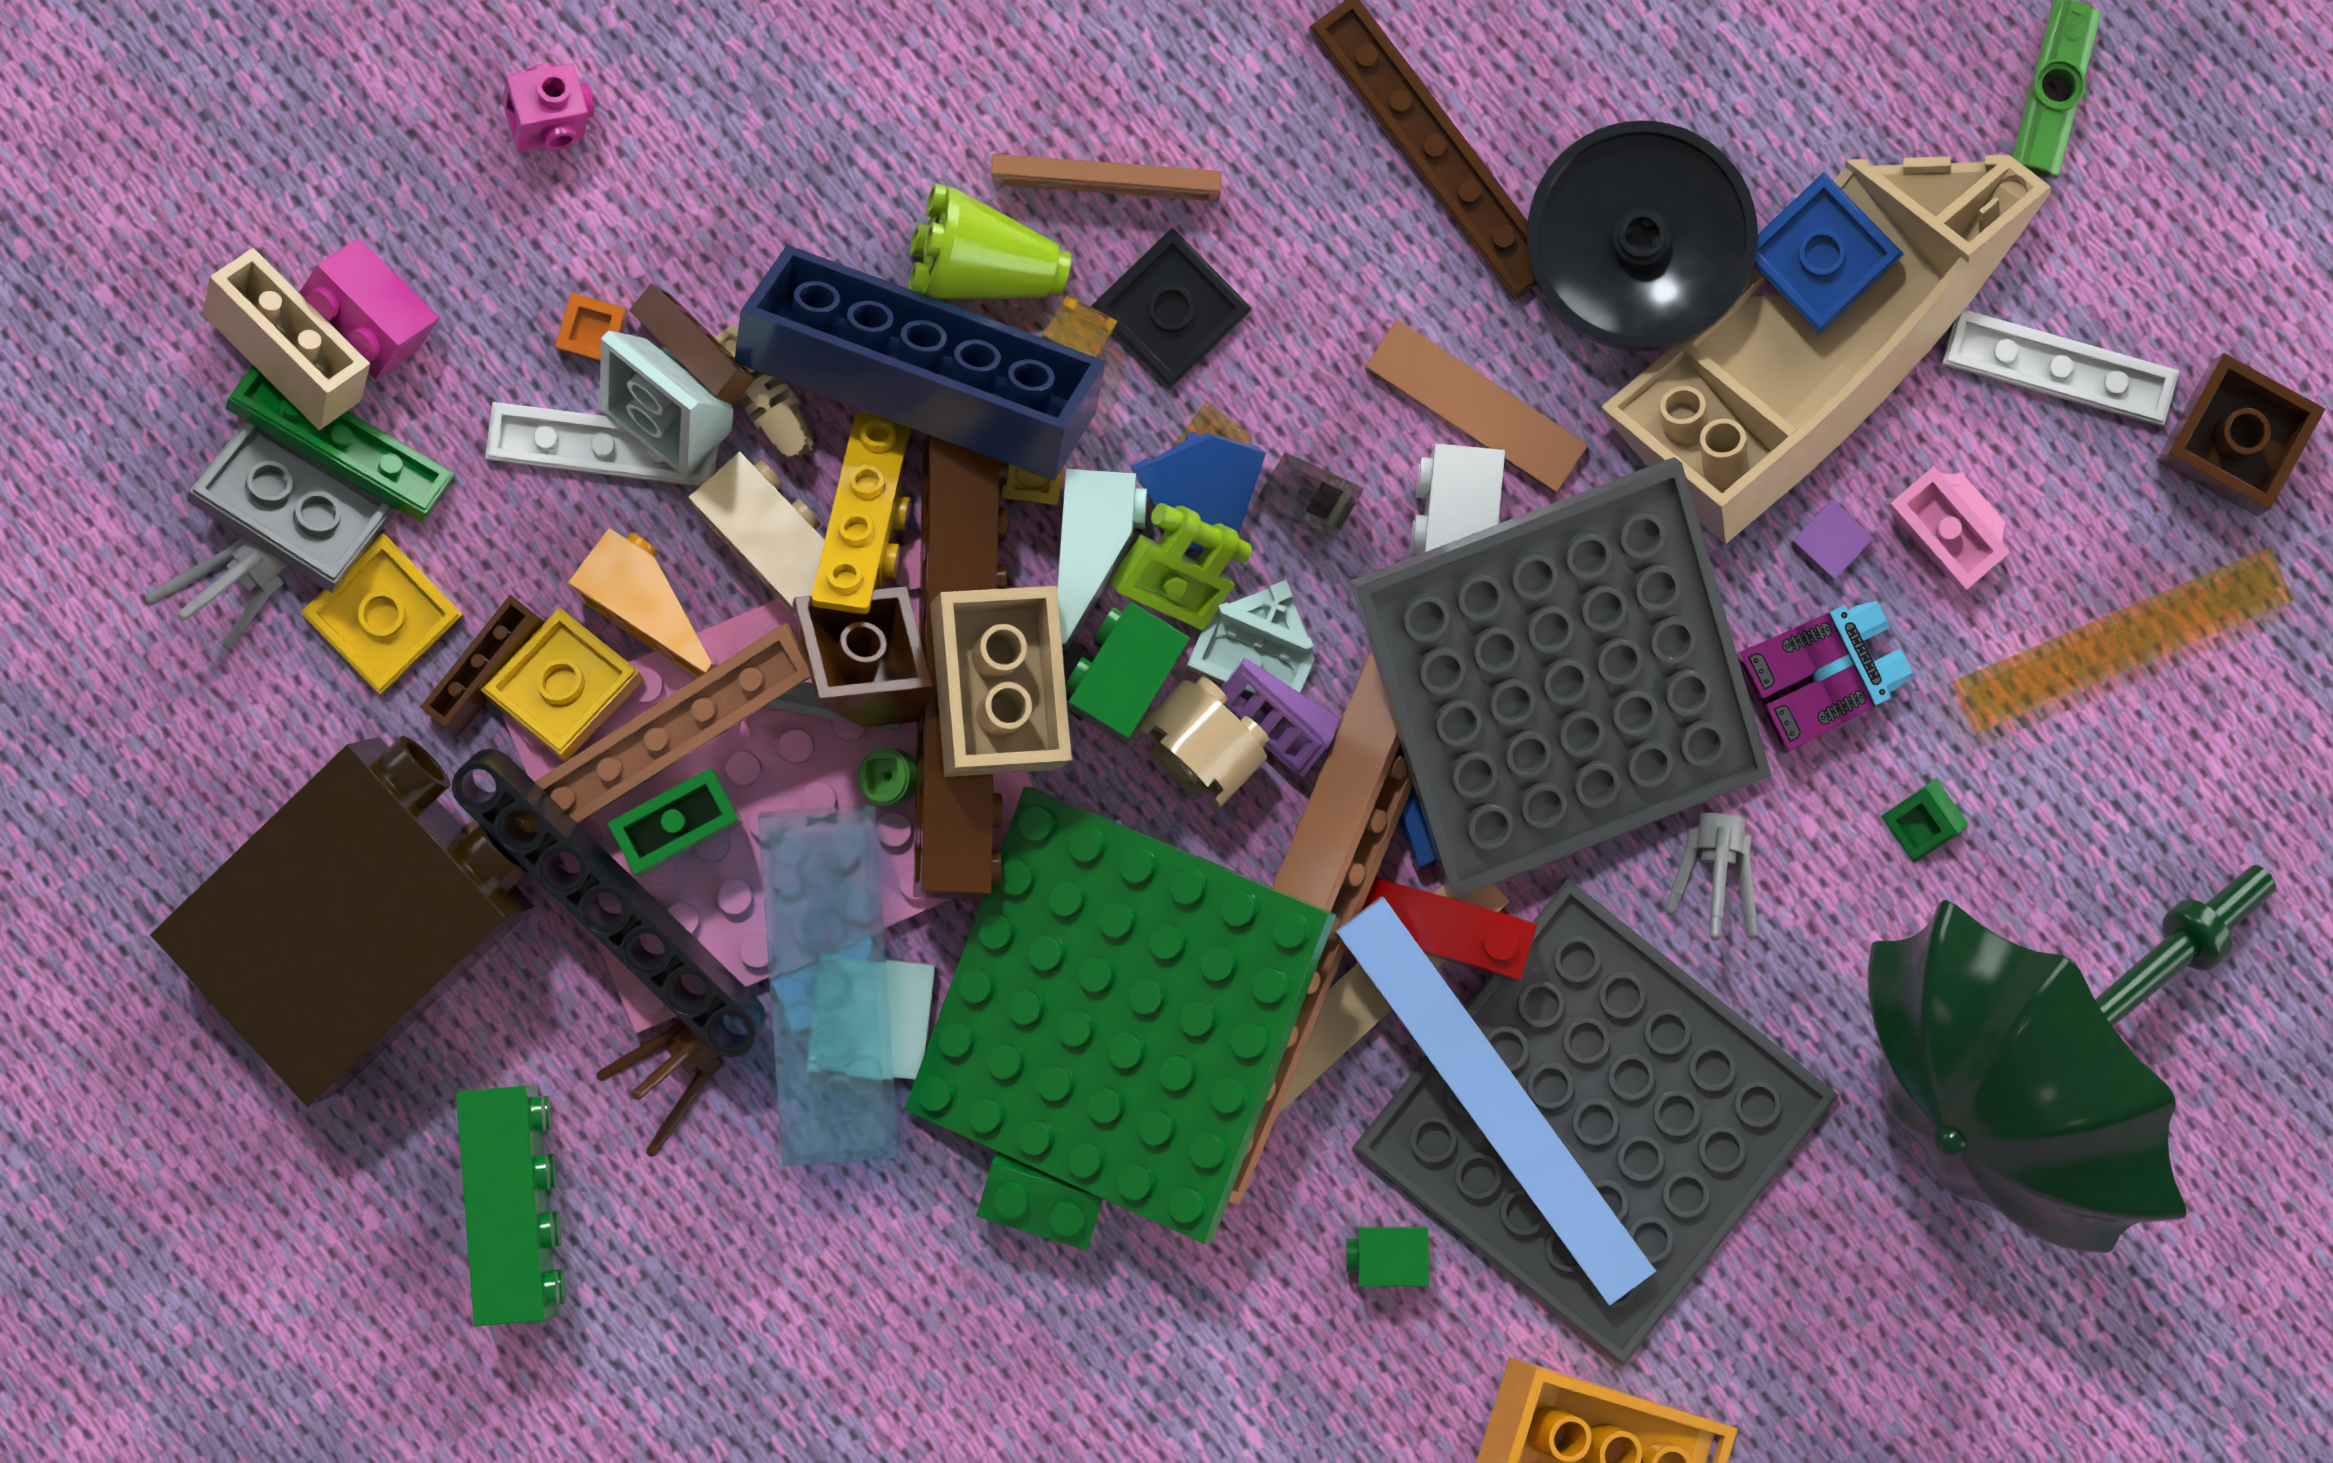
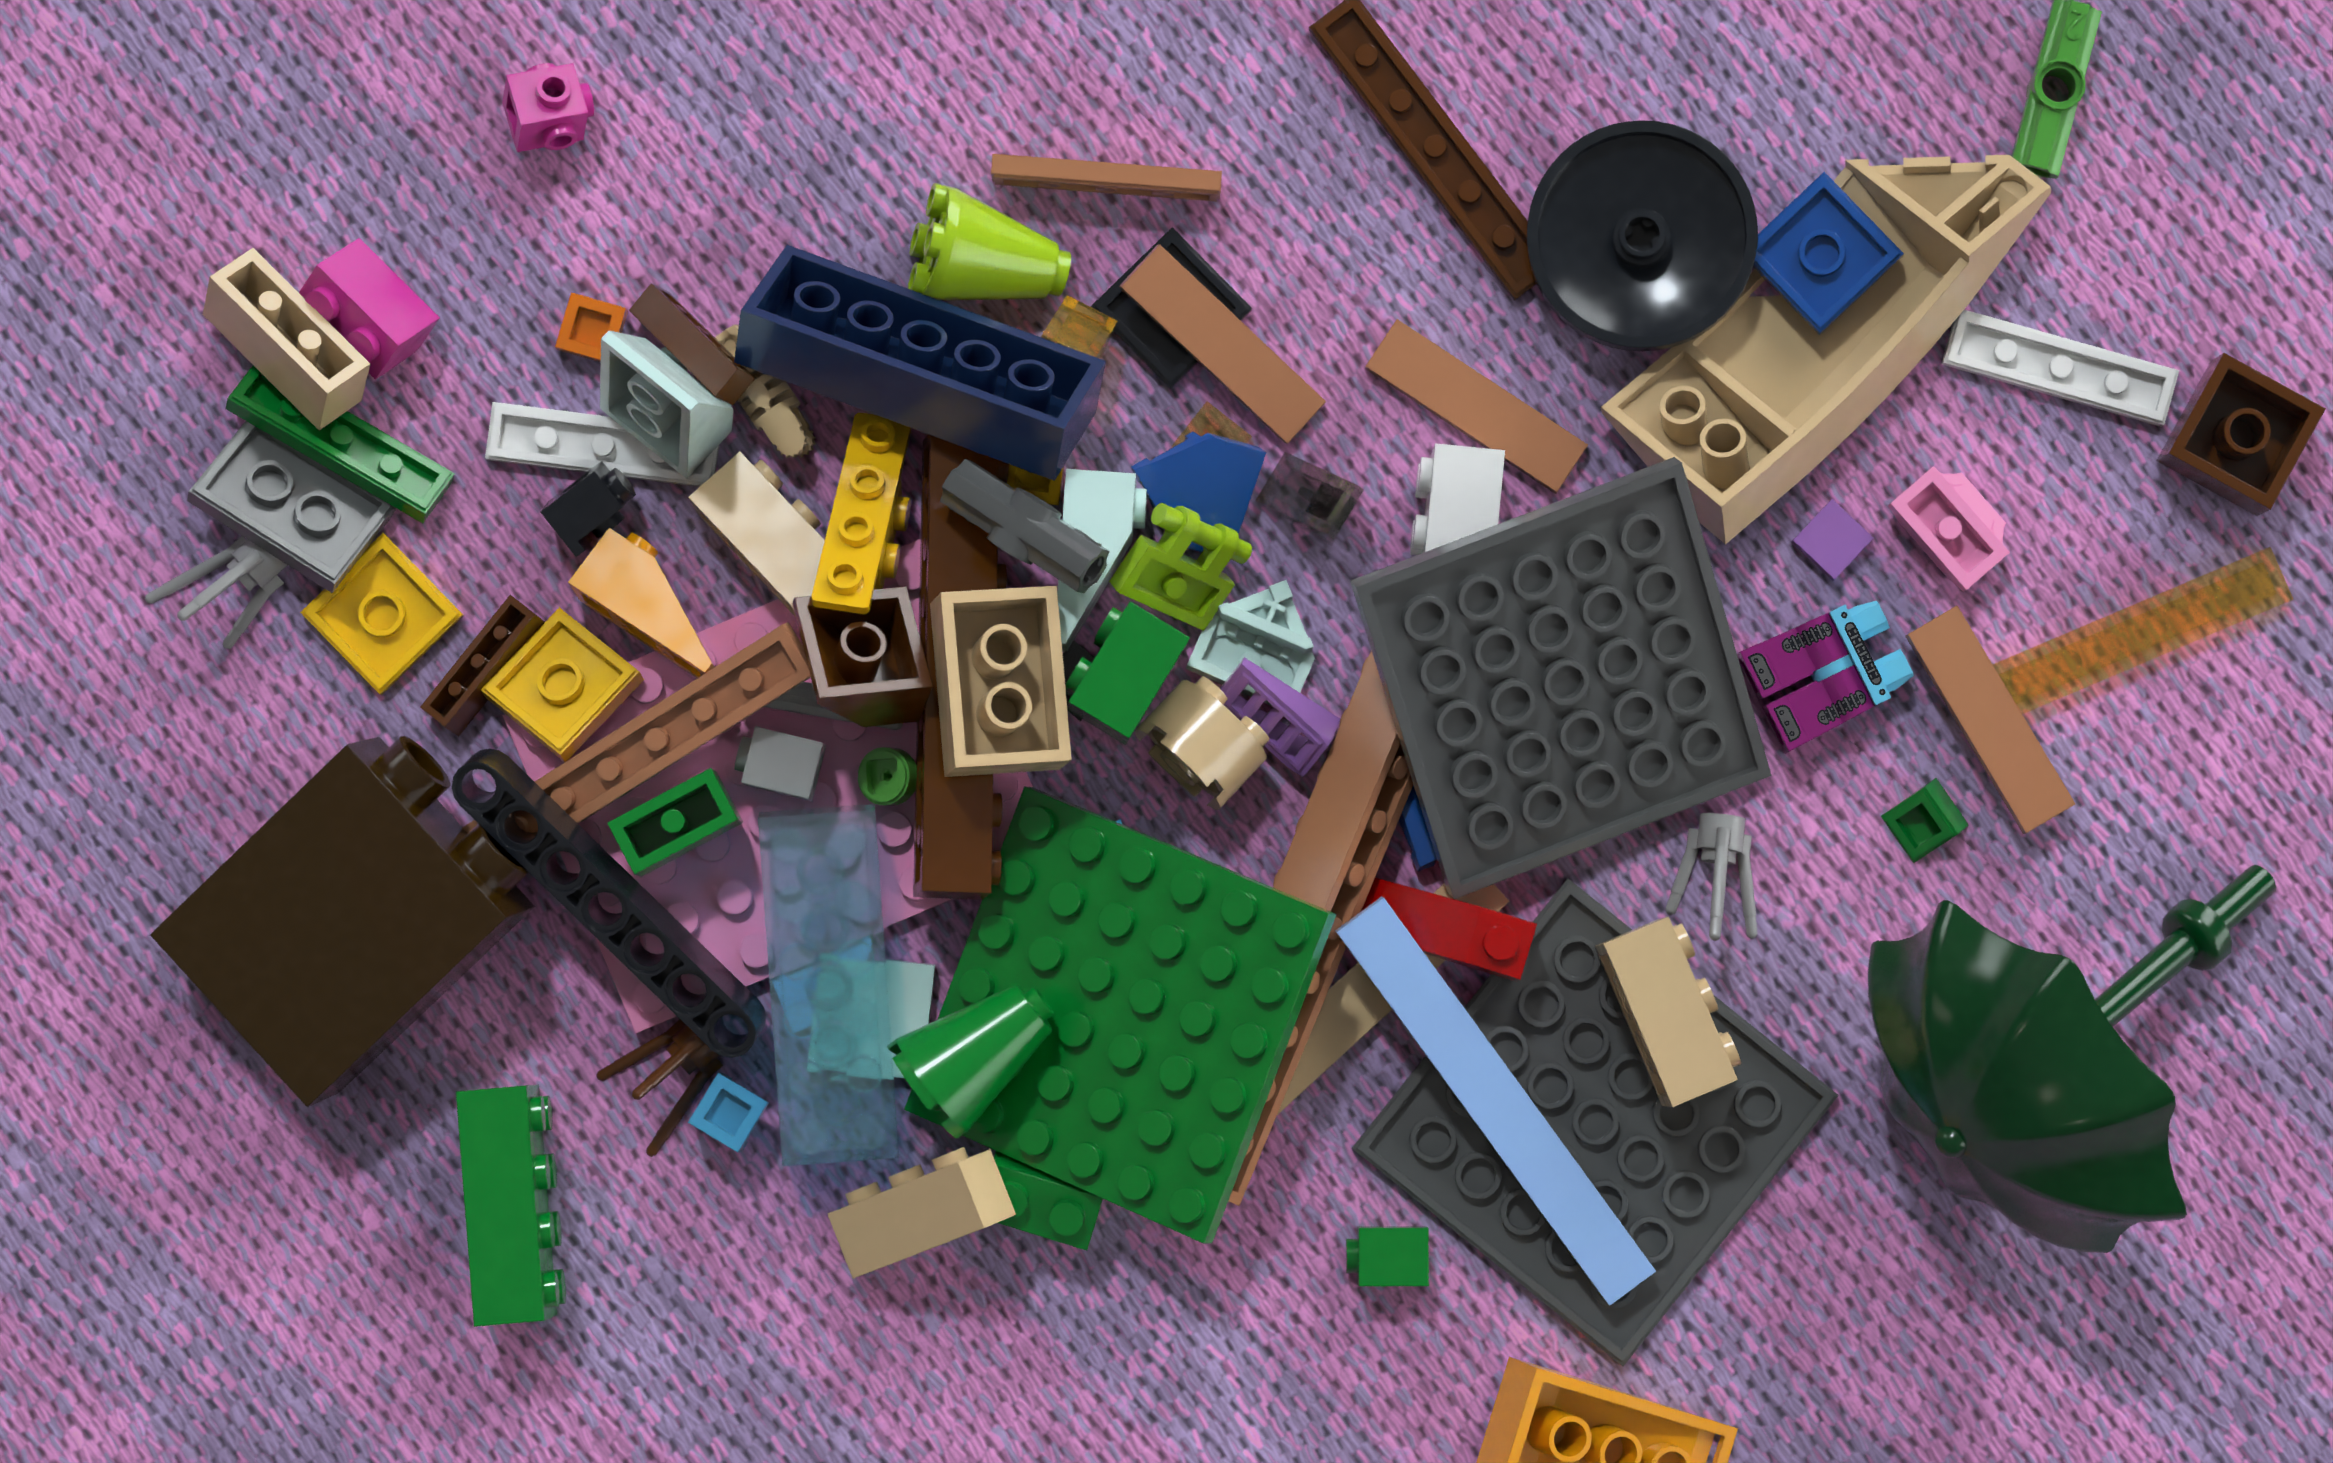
none -> black brick [540,461,636,557]
none -> dark azure panel [688,1073,769,1153]
none -> light grey brick [734,726,826,802]
none -> tan brick [828,1147,1016,1279]
none -> green cone [887,984,1055,1138]
none -> dark grey piece [940,459,1110,594]
none -> nougat tile [1119,245,1326,444]
none -> tan brick [1595,917,1741,1107]
none -> nougat tile [1905,606,2075,834]

